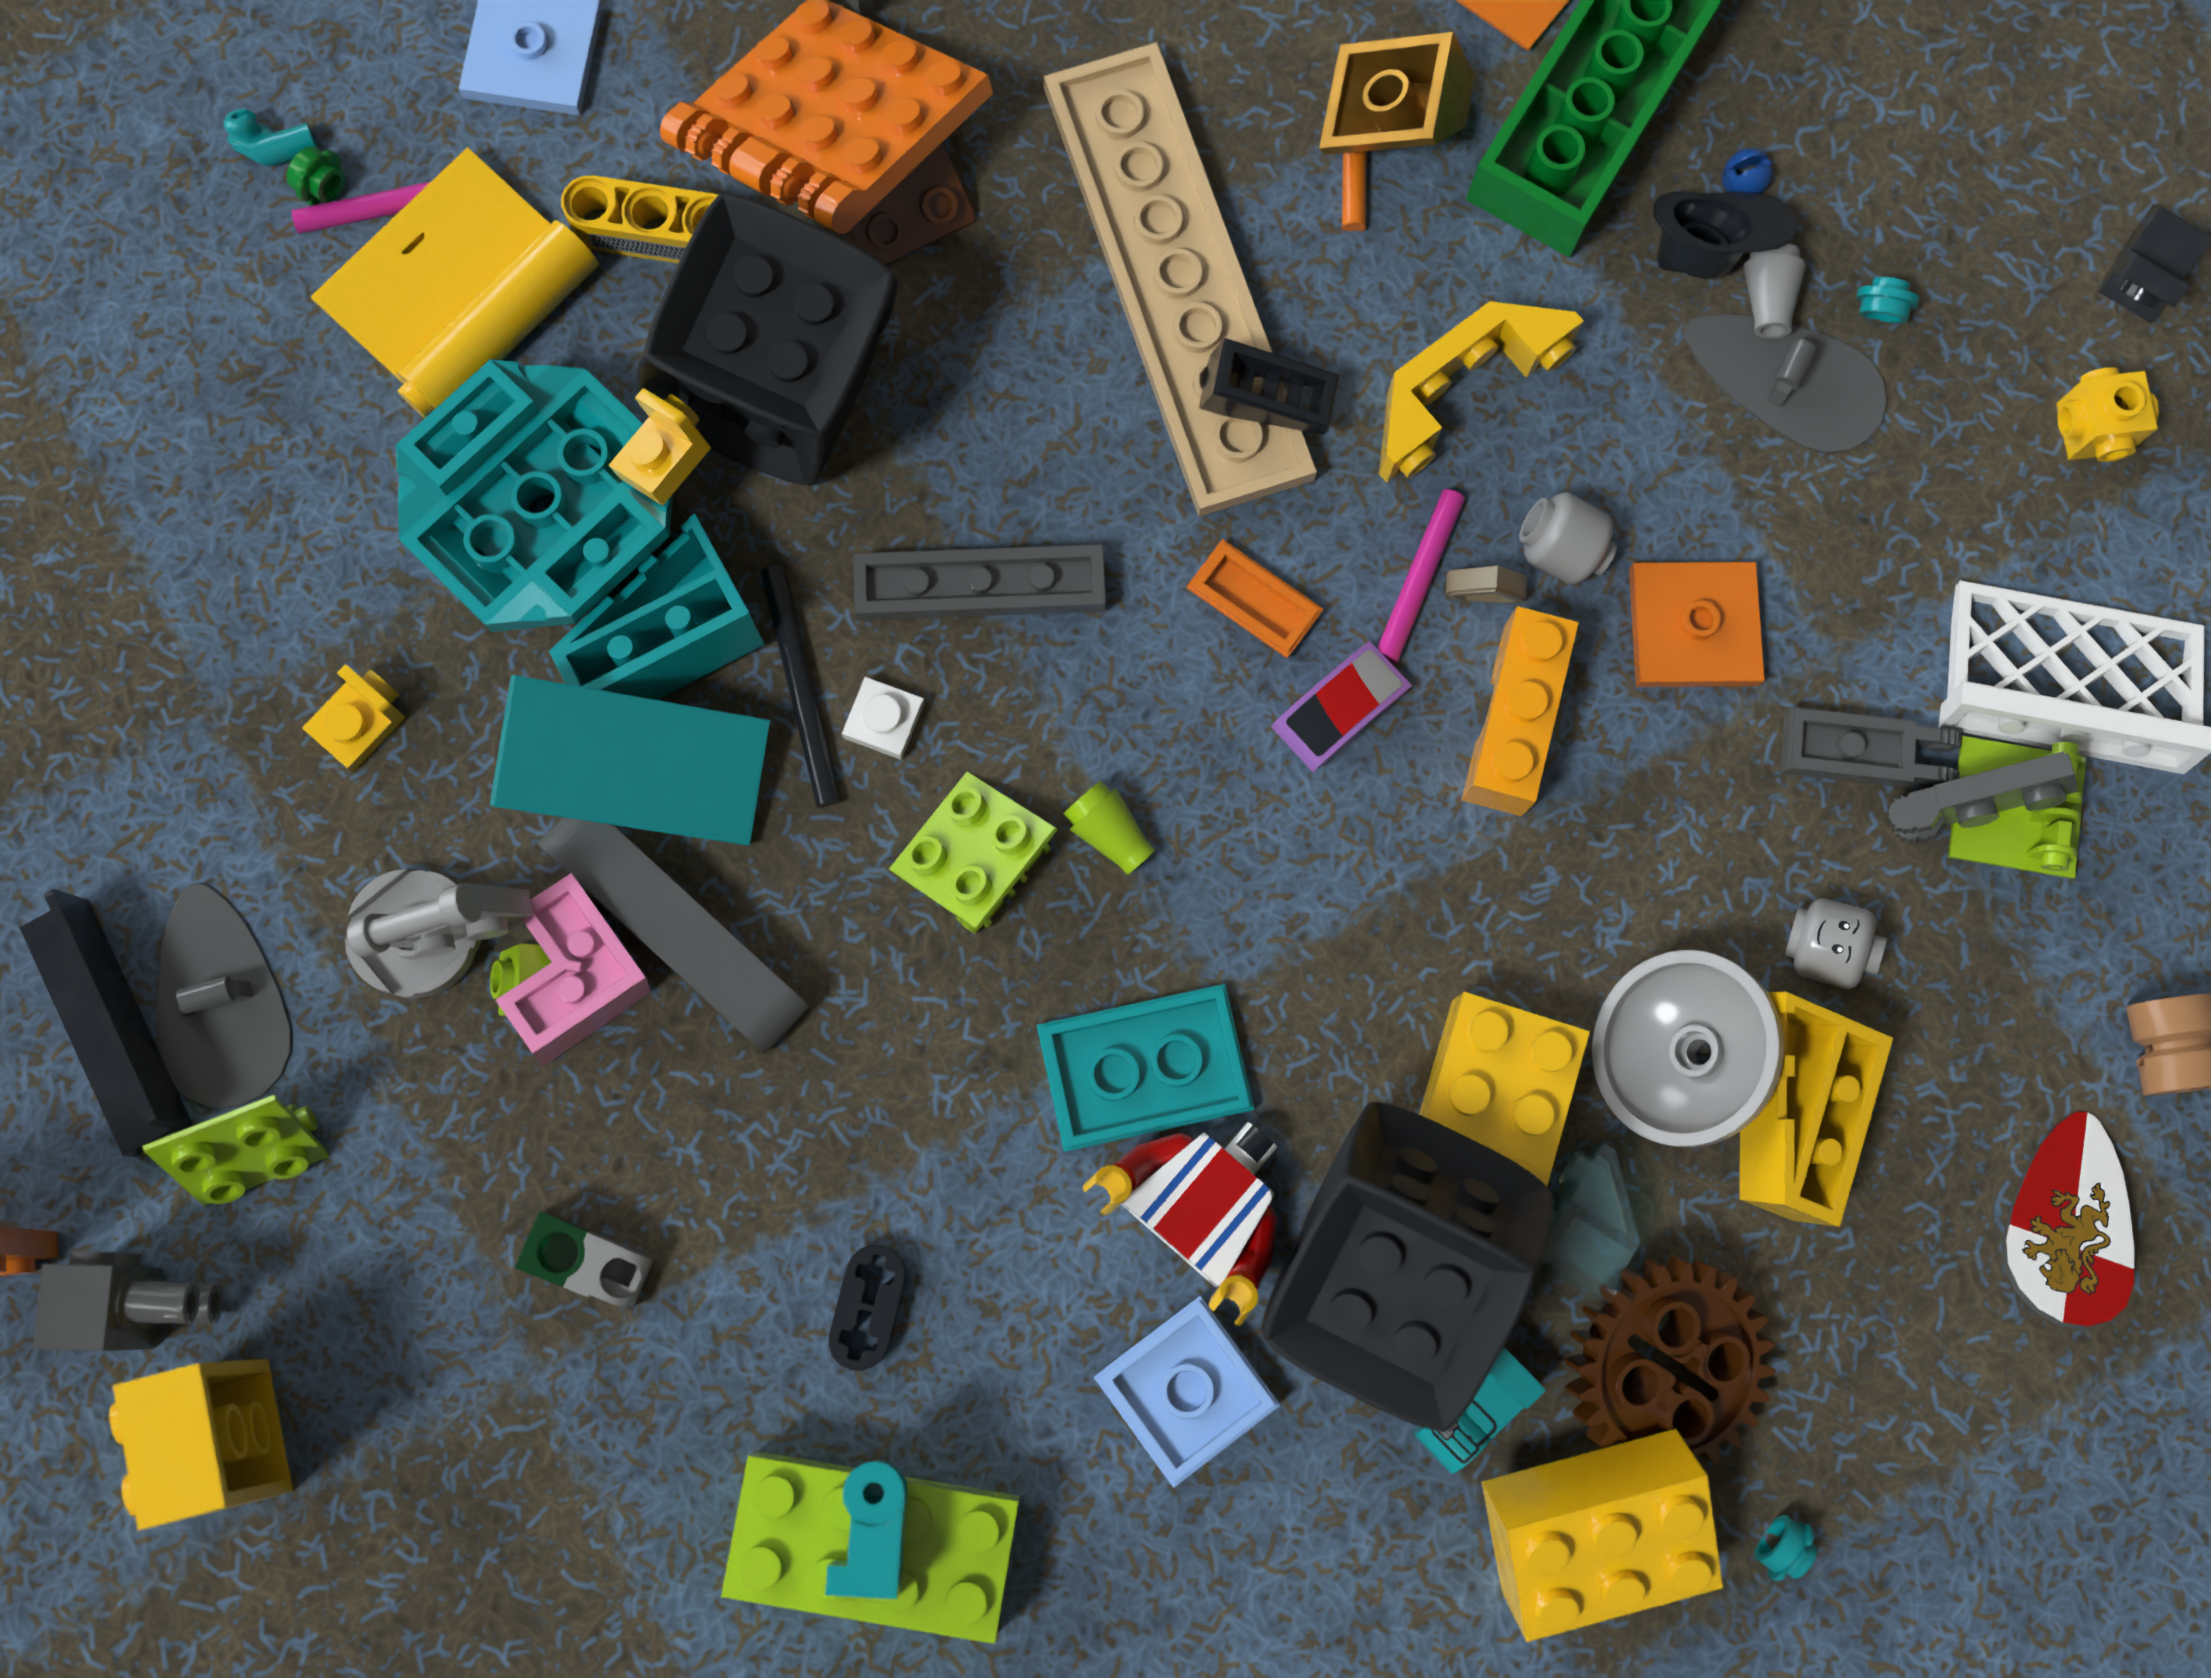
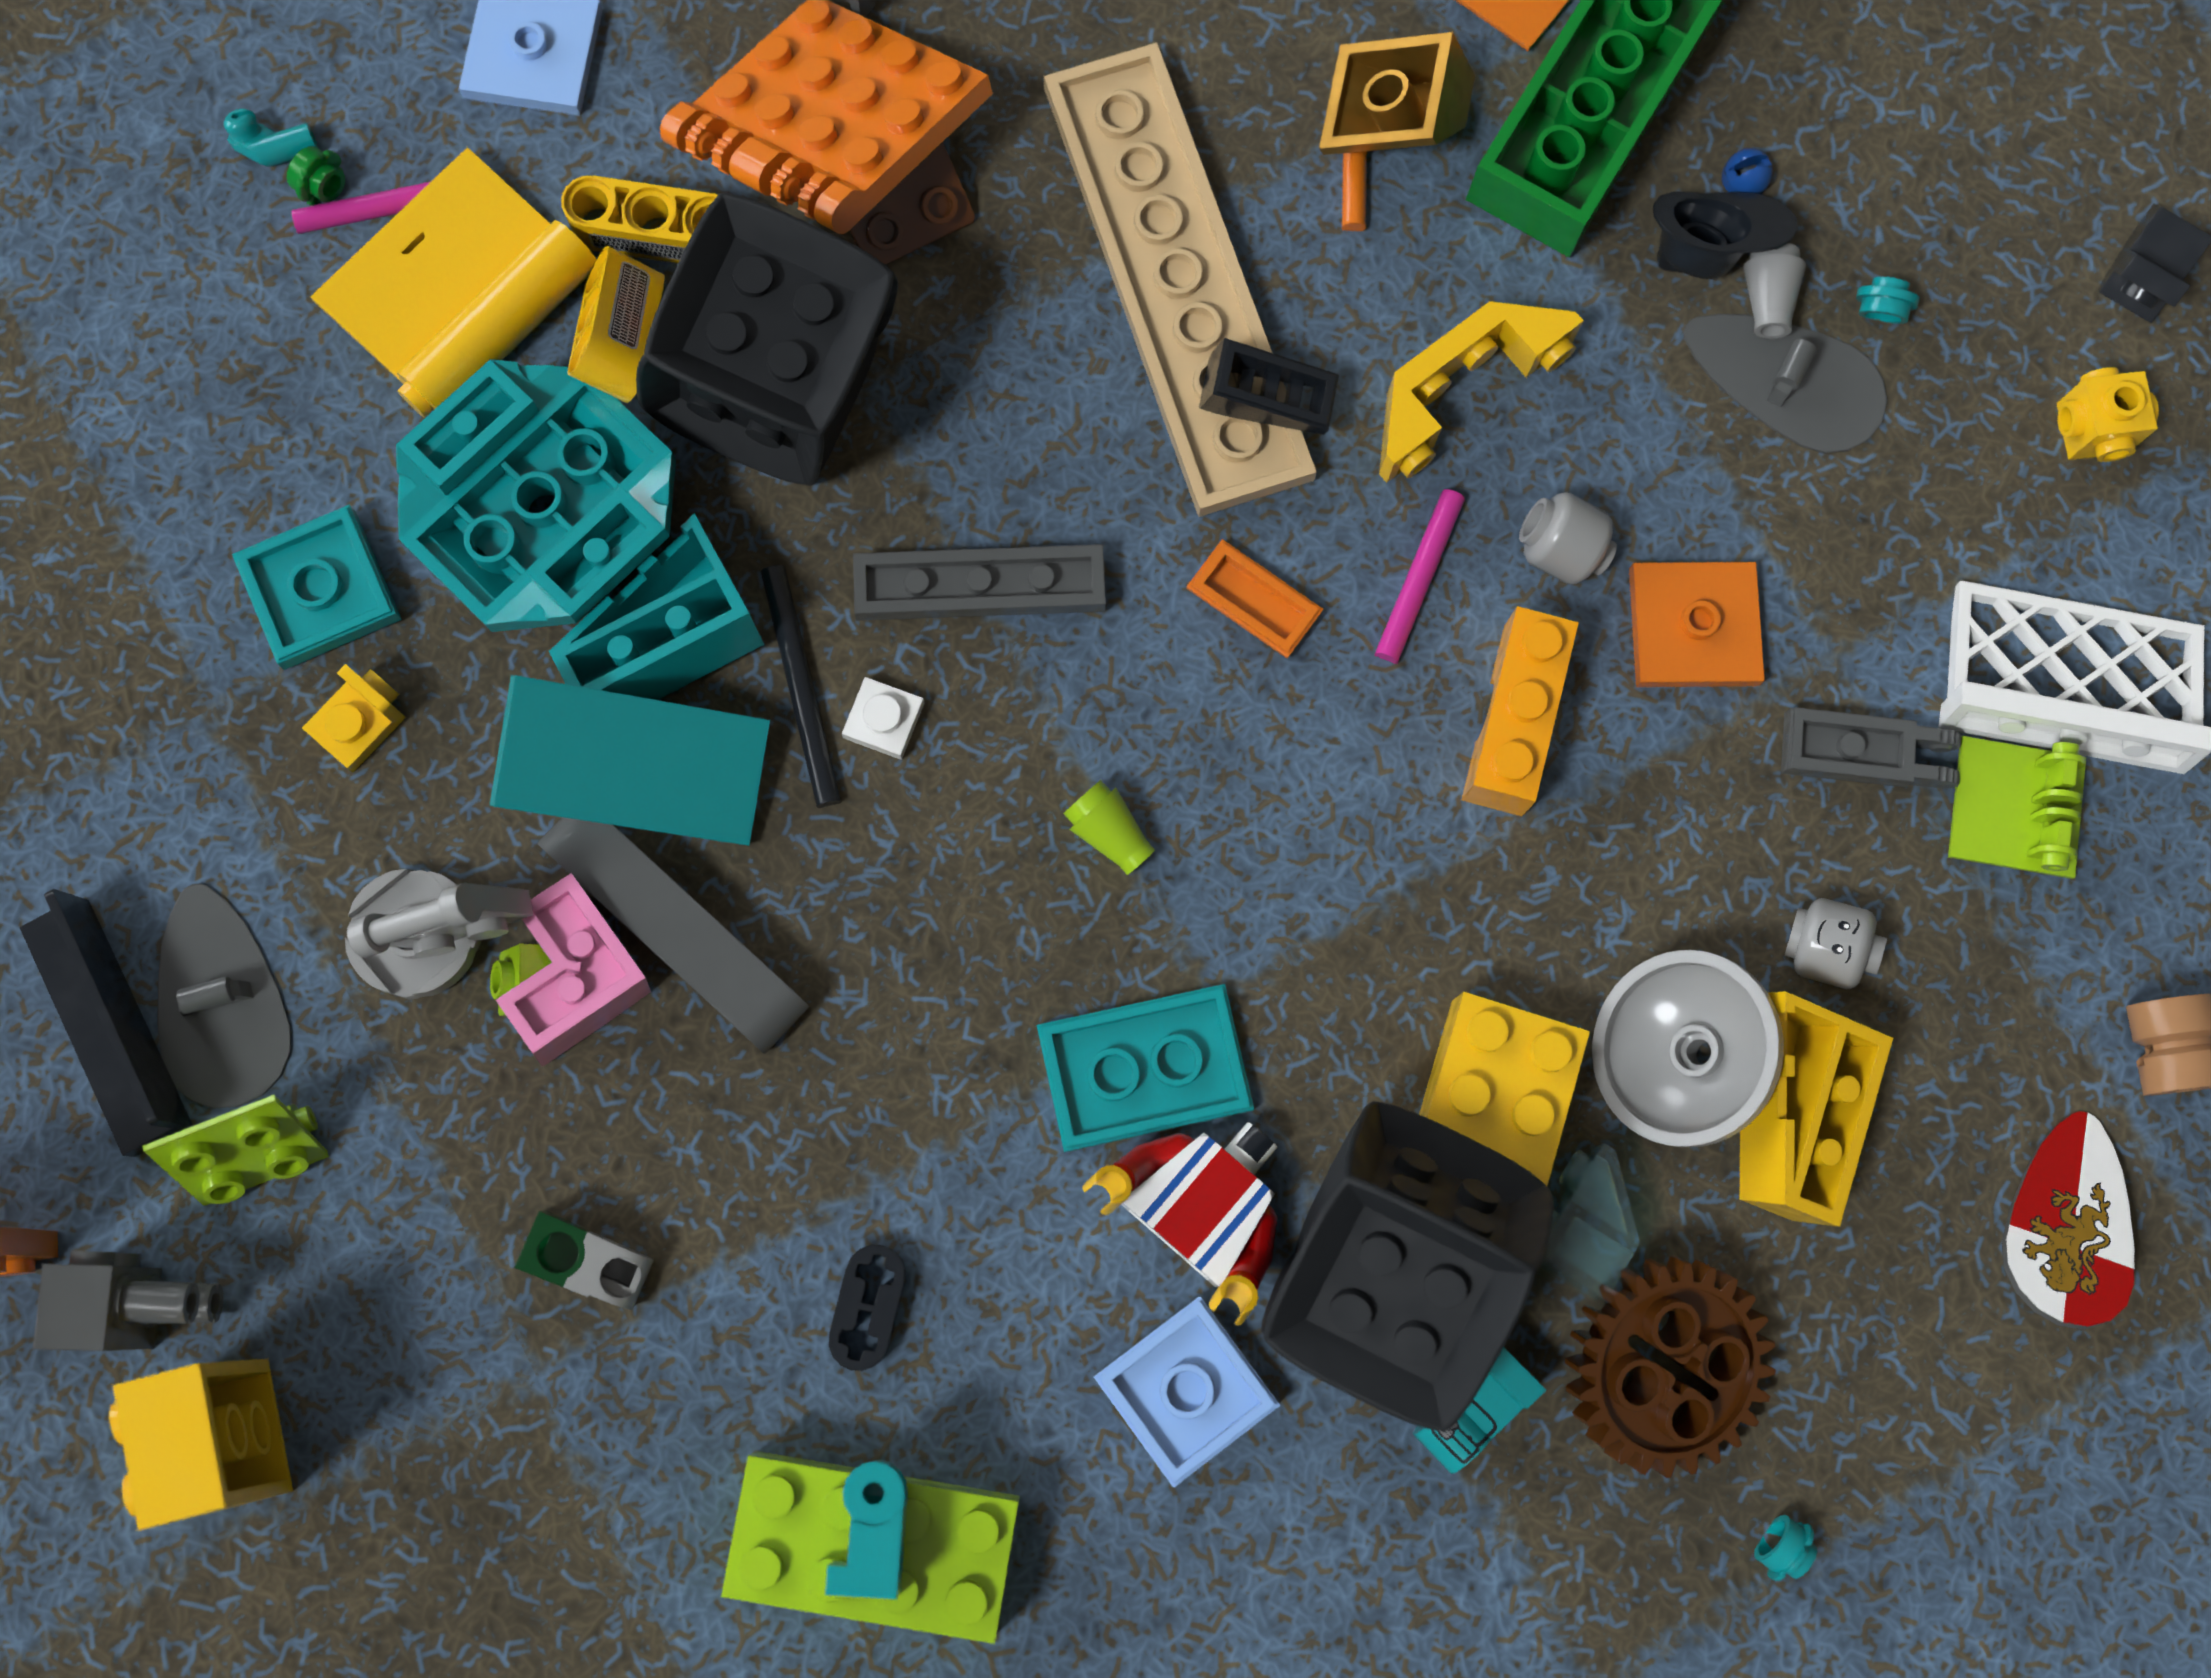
yellow bracket [609,388,711,506] -> none
lime hinge [889,772,1057,934] -> none
slope [1271,641,1412,773] -> none
dark tan tile [1446,566,1528,604] -> none
yellow brick [1482,1429,1723,1643] -> none
dark grey hinge [1887,751,2078,845] -> none
none -> teal plate [232,504,402,670]
none -> yellow beam [567,245,665,403]

